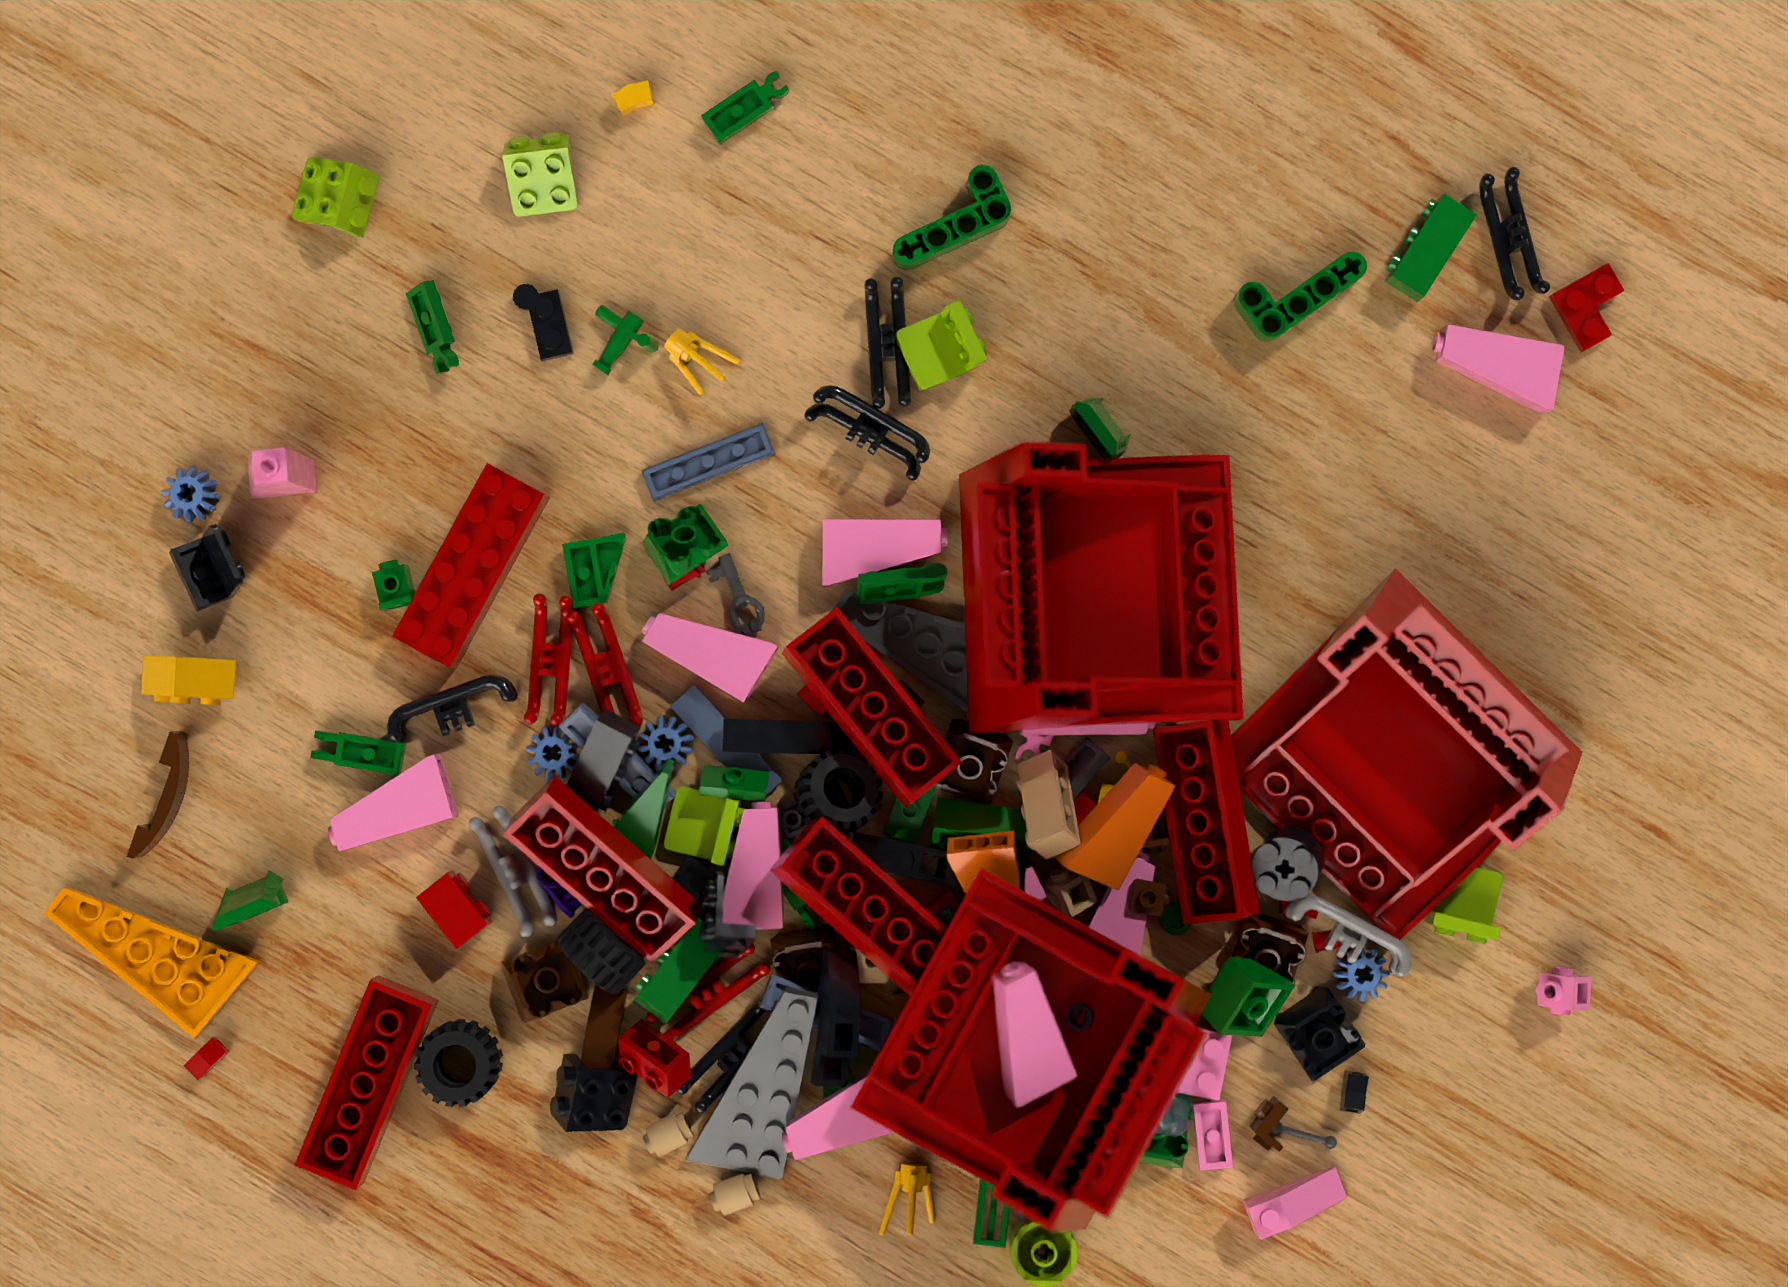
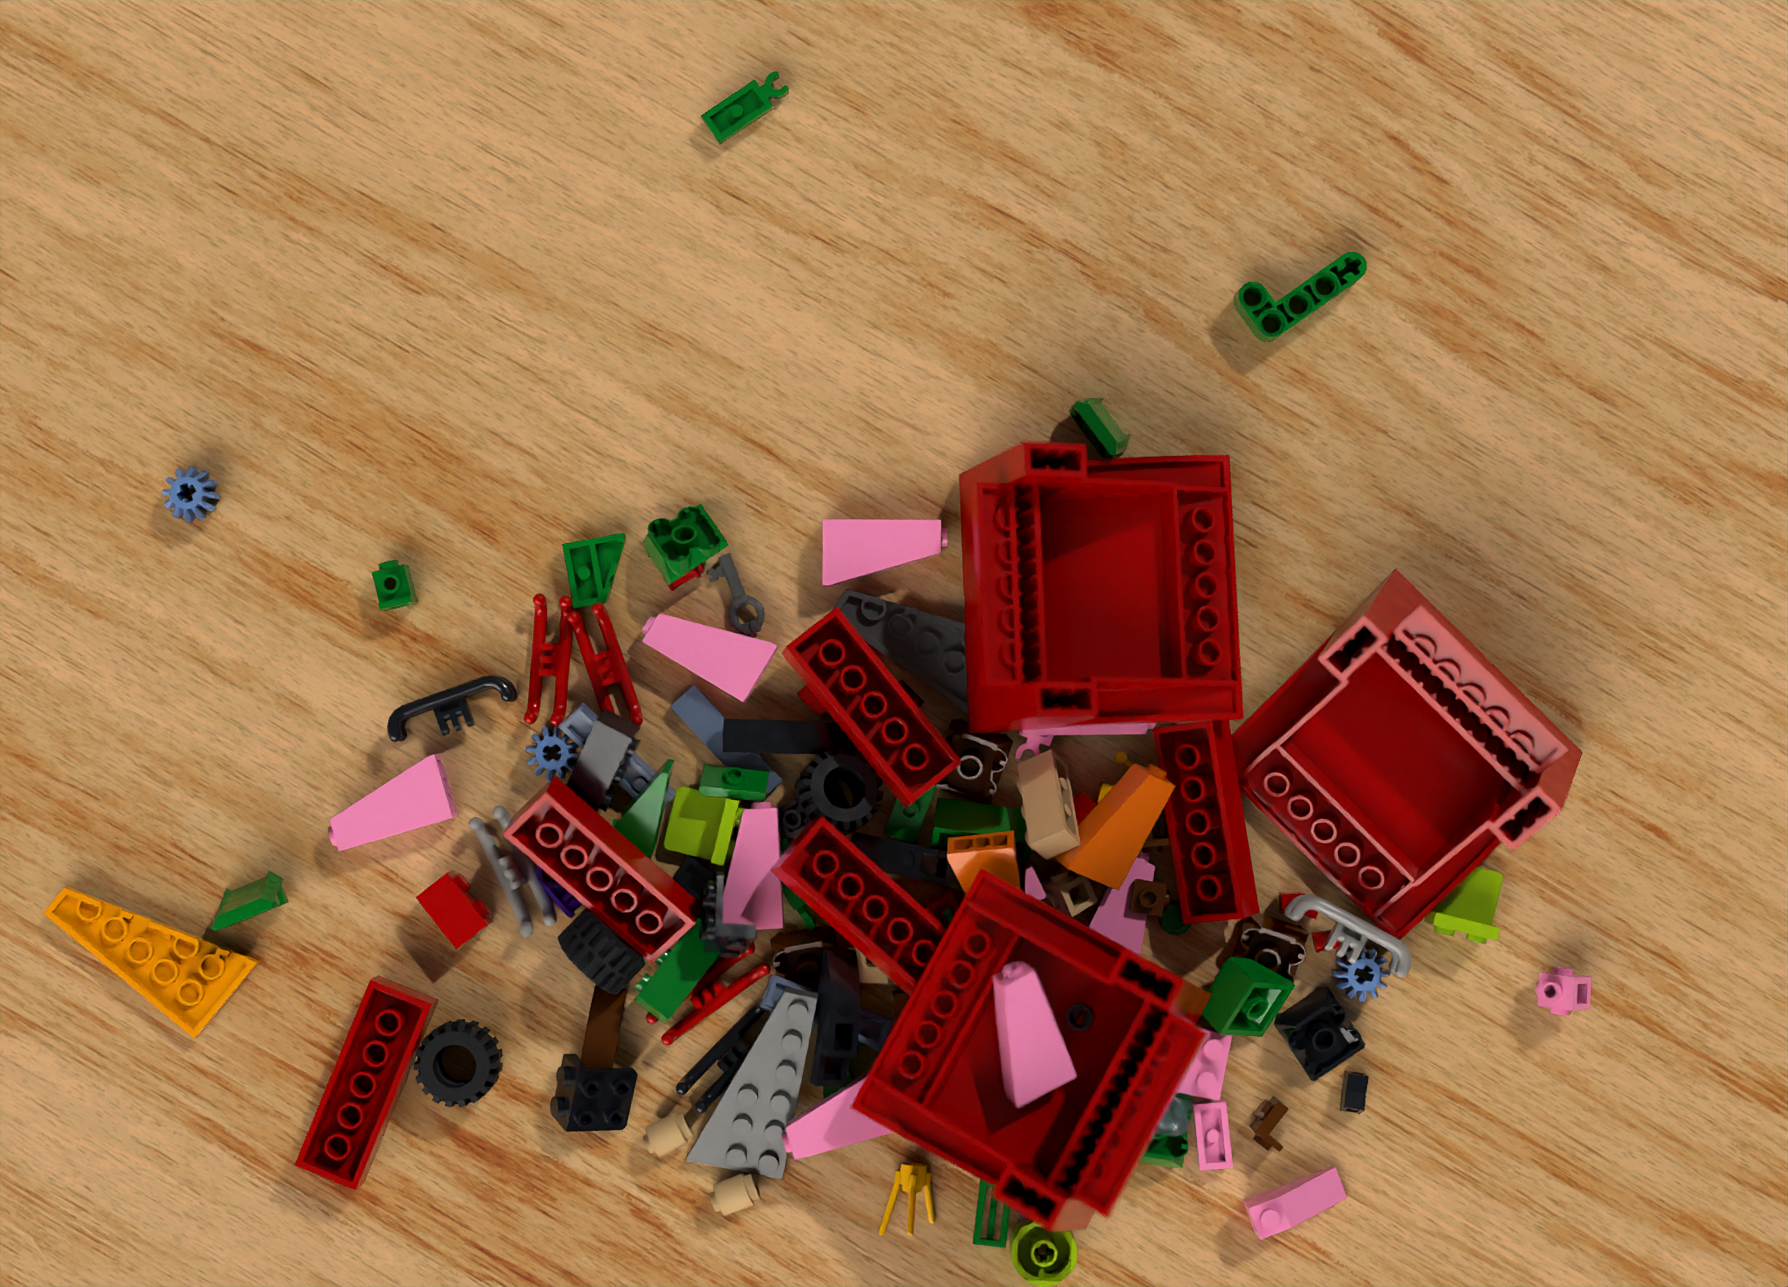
reddish brown slope [127,731,189,859] -> none
yellow brick [141,655,236,705] -> none
black bracket [169,524,245,612] -> none
red piece [183,1037,230,1080] -> none
bright pink slope [248,447,317,499] -> none
lime bracket [292,157,380,238] -> none
green hinge [310,730,406,776] -> none
red brick [392,463,550,669] -> none
green plate [406,280,459,374] -> none
reddish brown slope [501,940,589,1023] -> none
lime bracket [502,132,578,217] -> none
black hinge [513,284,574,362] -> none
green piece [592,305,659,375] -> none
yellow piece [611,80,654,117] -> none
red brick [618,1018,691,1098] -> none
medium blue gear [638,716,694,771] -> none
sand blue tile [641,423,775,501] -> none
yellow plant [664,328,740,395] -> none
black piece [804,385,931,481] -> none
green hinge [854,562,948,604] -> none
black piece [864,277,911,409] -> none
green beam [893,165,1011,270] -> none
lime bracket [895,300,987,391] -> none
dark grey plate [1064,737,1111,800] -> none
black brick [1252,826,1325,901] -> none
dark grey hinge [1271,1121,1337,1149] -> none
green brick [1385,193,1477,302] -> none
bright pink slope [1433,324,1565,414] -> none
black piece [1479,167,1550,300] -> none
red plate [1549,263,1624,353] -> none

